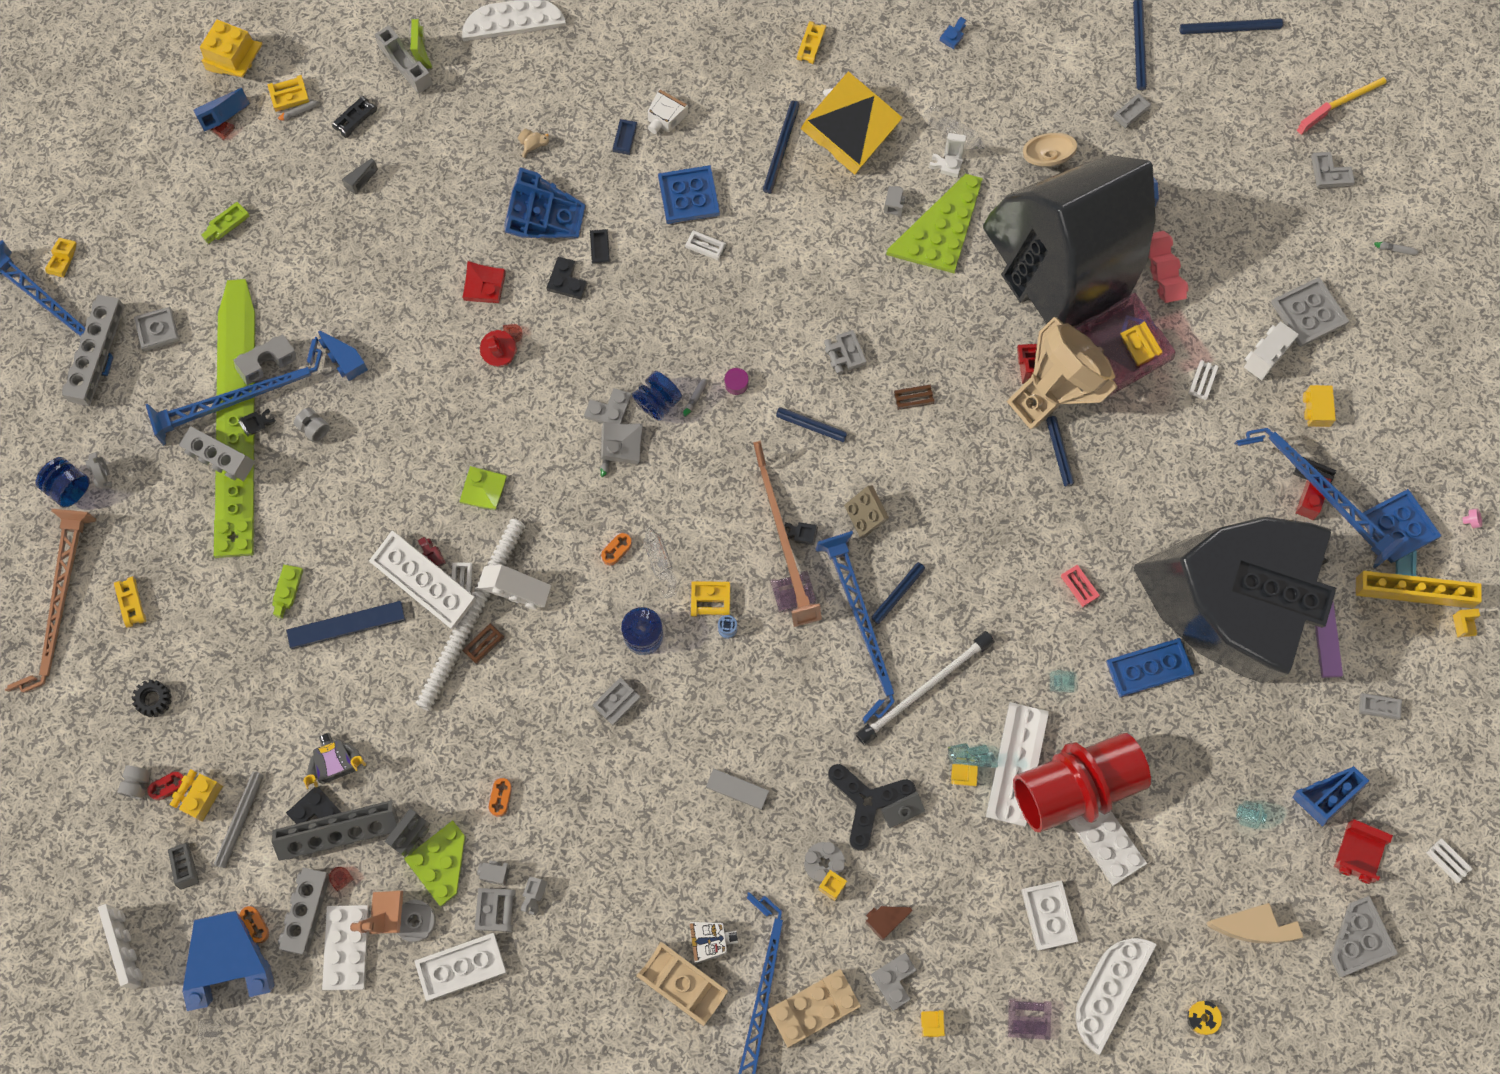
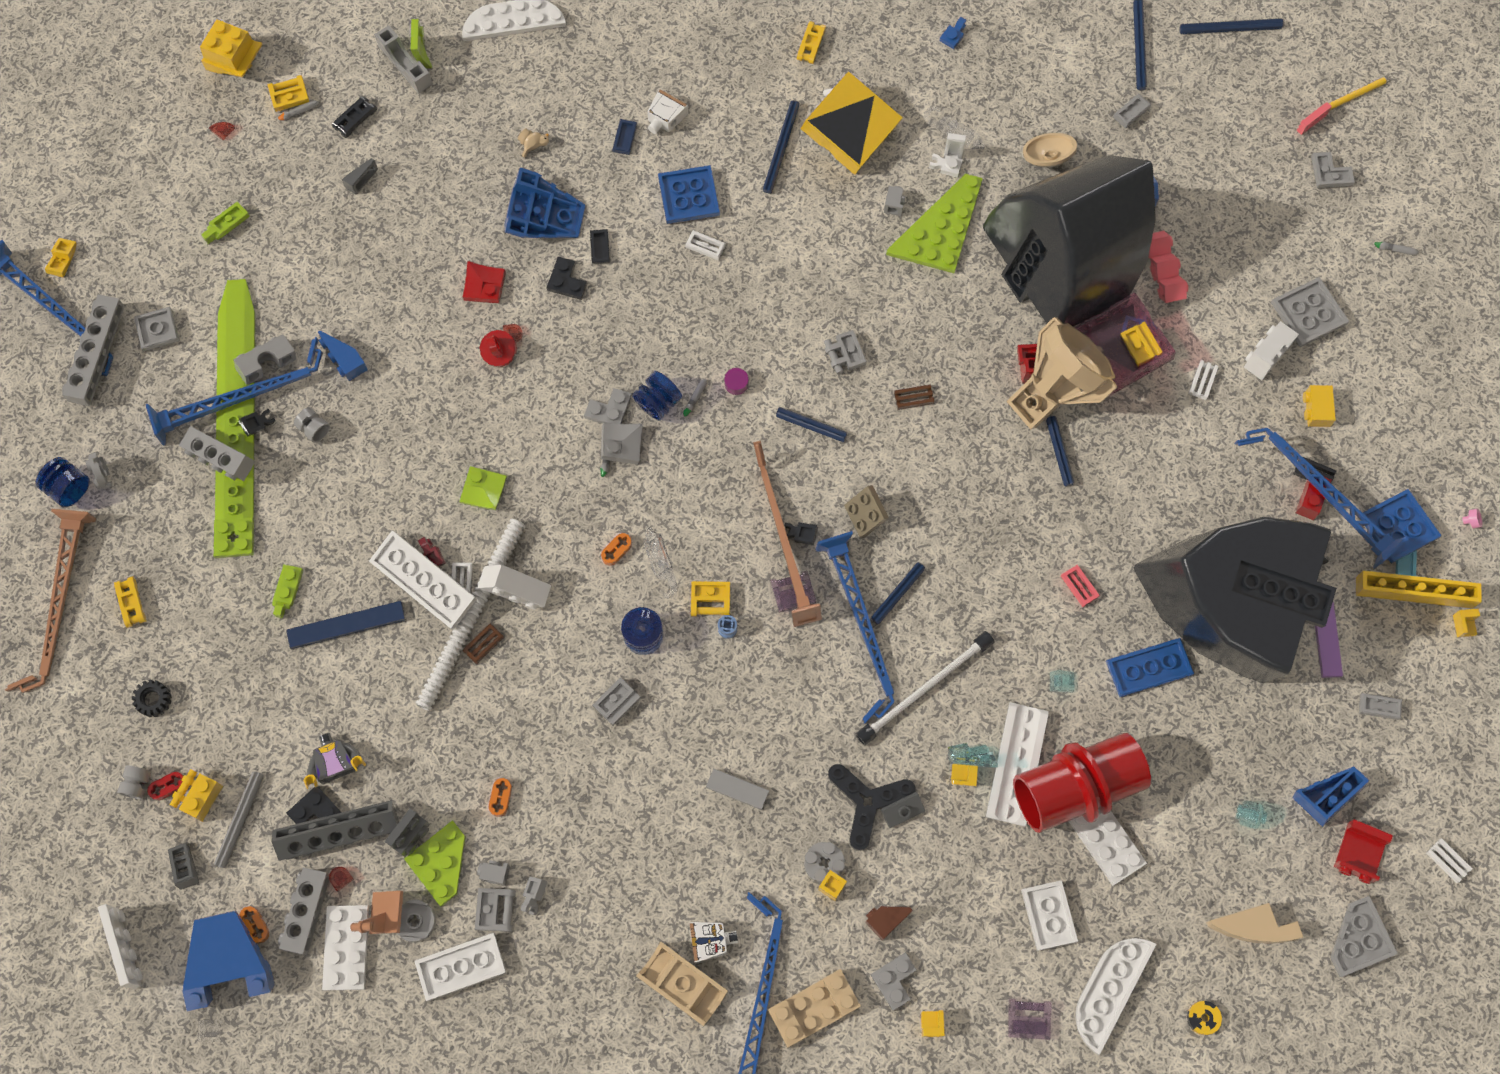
blue slope [193,88,250,132] -> none

